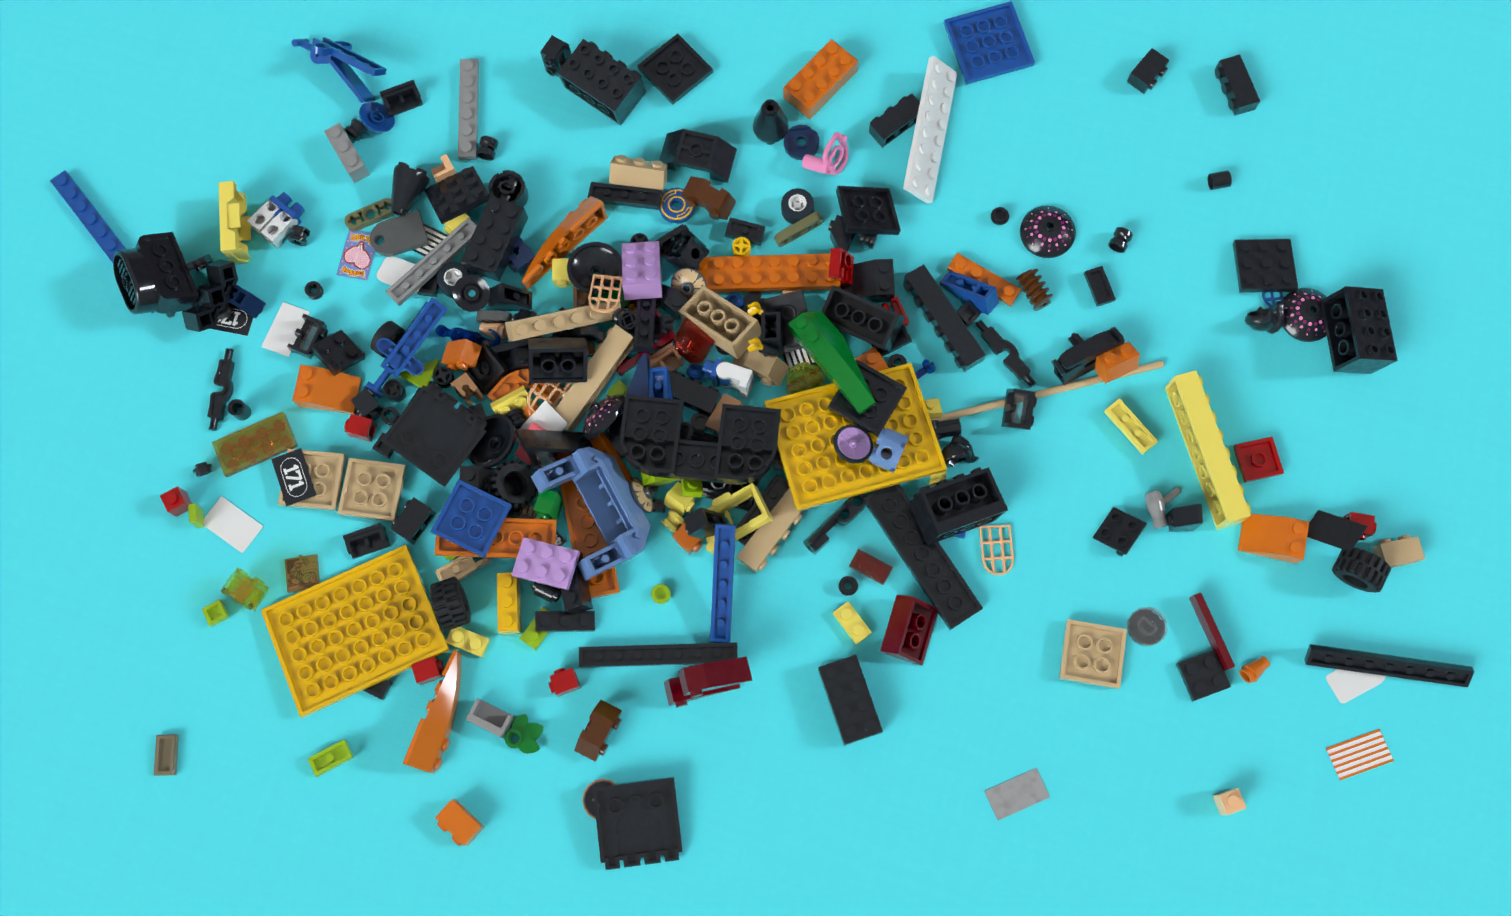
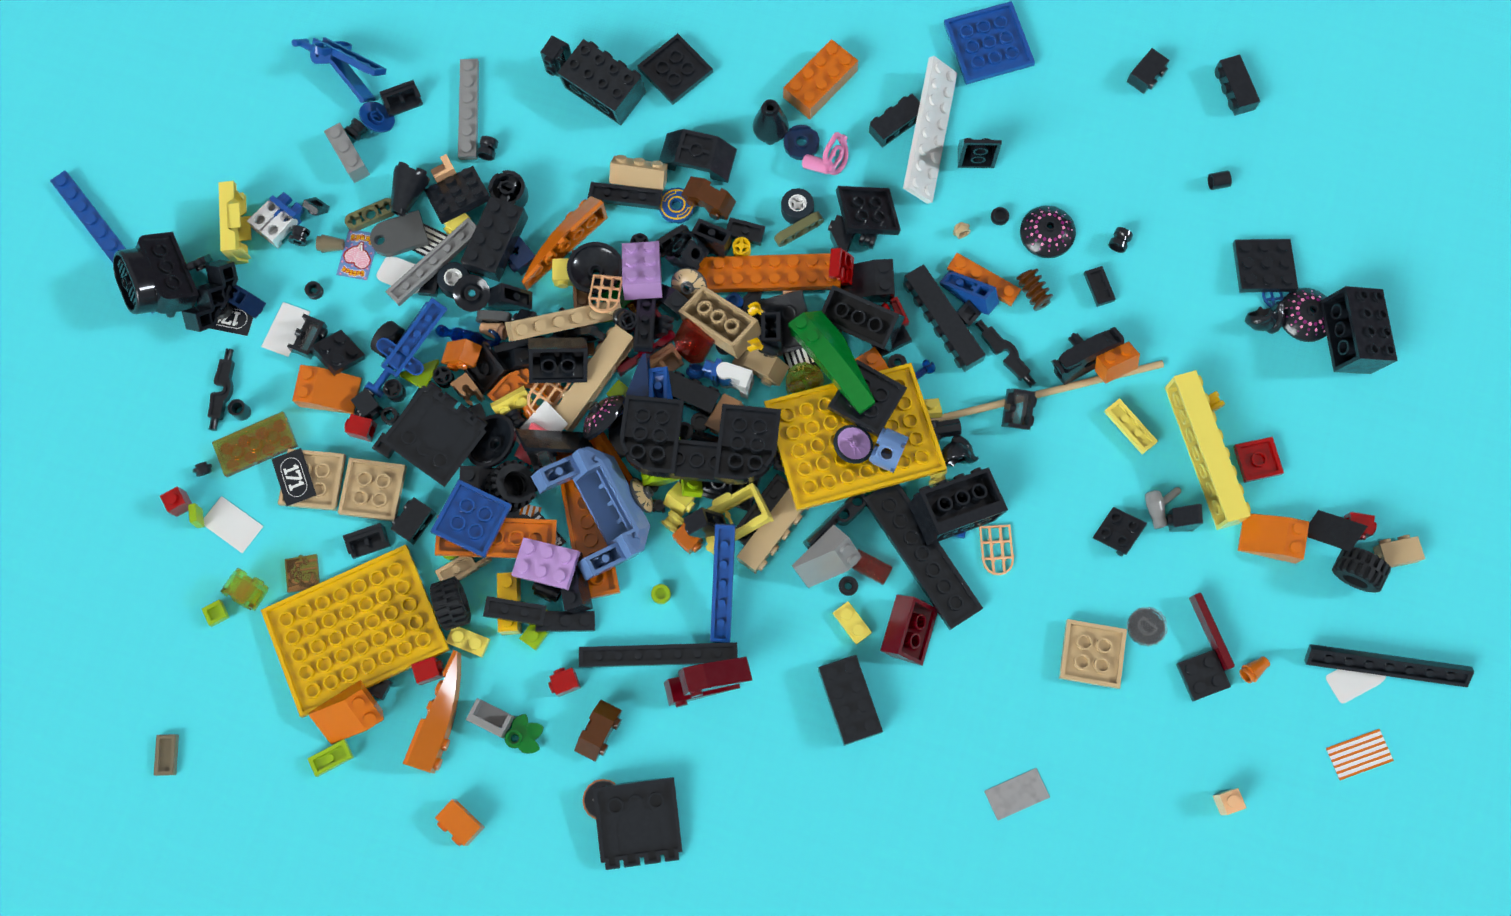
green brick [533,490,563,520] -> none
none -> black plate [302,197,330,216]
none -> orange slope [308,680,384,744]
none -> dark tan cone [316,234,345,253]
none -> black plate [483,596,547,626]
none -> black brick [691,219,733,258]
none -> light grey slope [792,525,862,588]
none -> tan plate [953,222,971,239]
none -> black slope [958,138,1002,168]
none -> yellow wheel [1208,391,1225,412]

